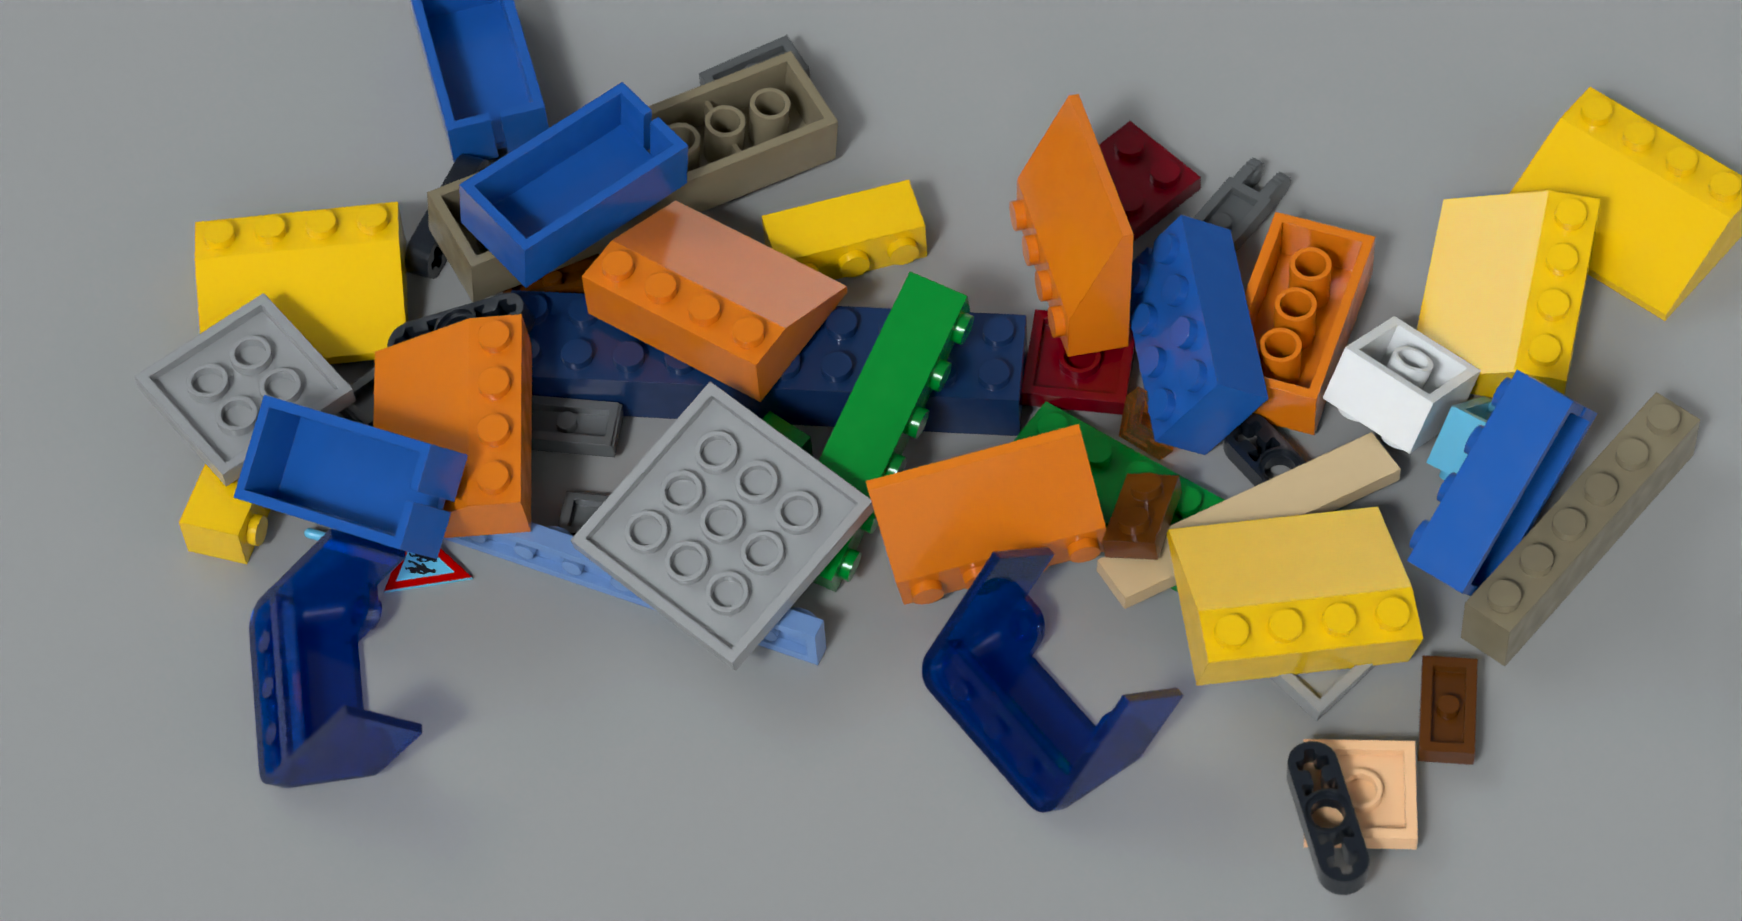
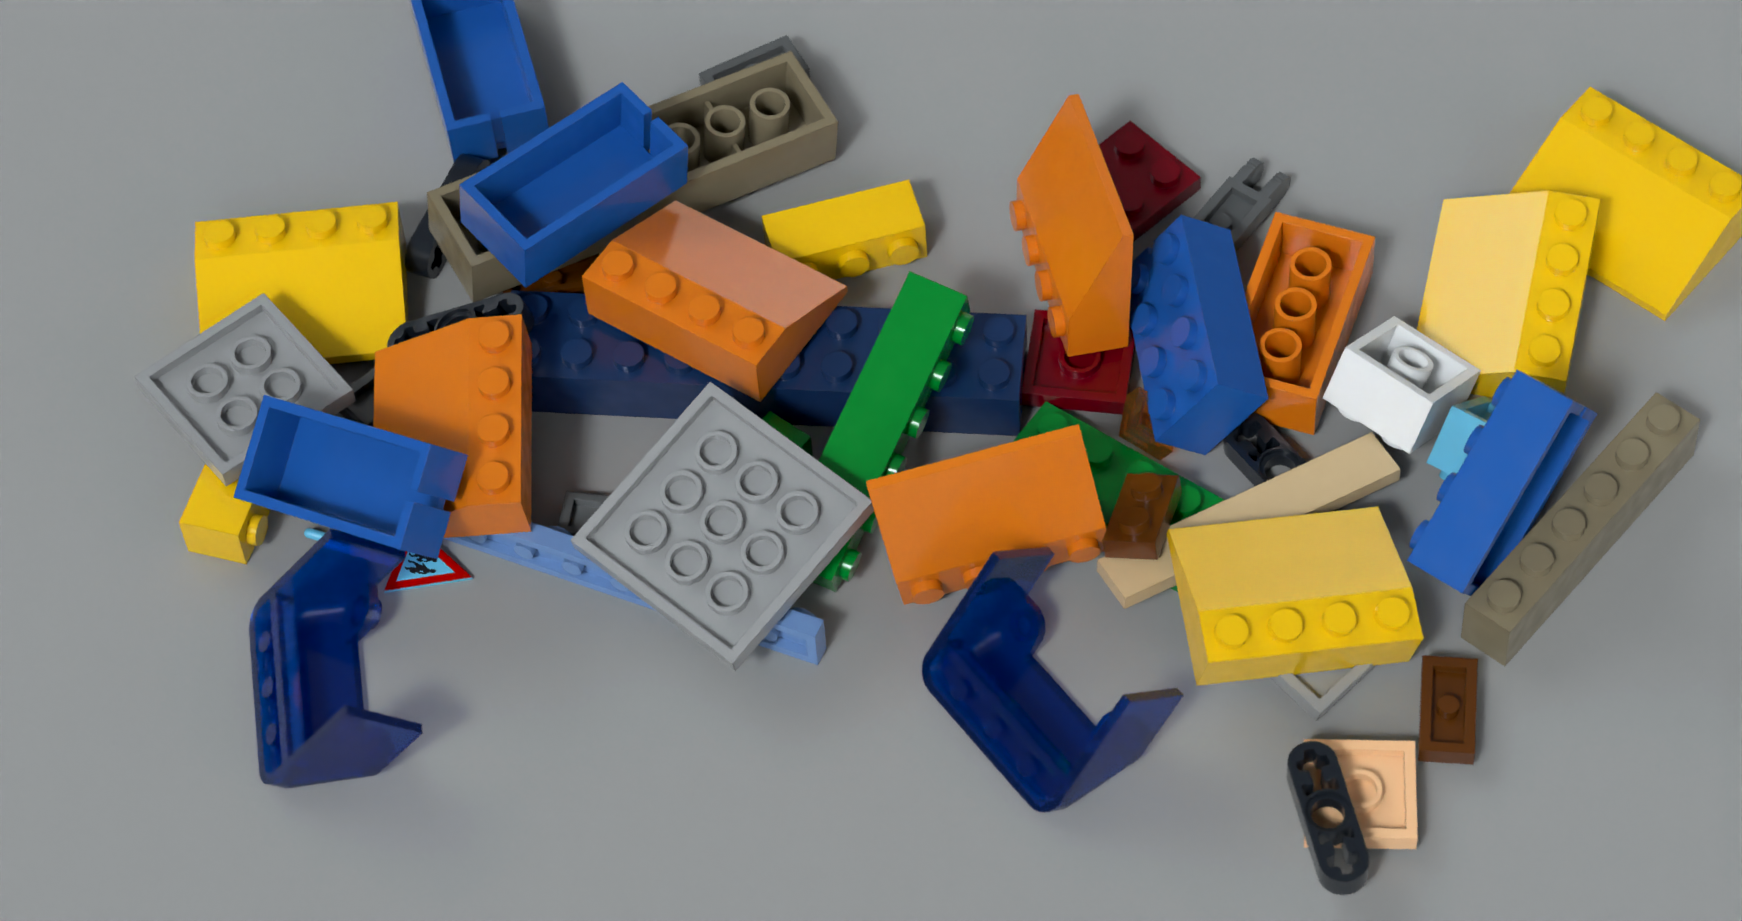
dark grey hinge [532,395,624,458] -> none

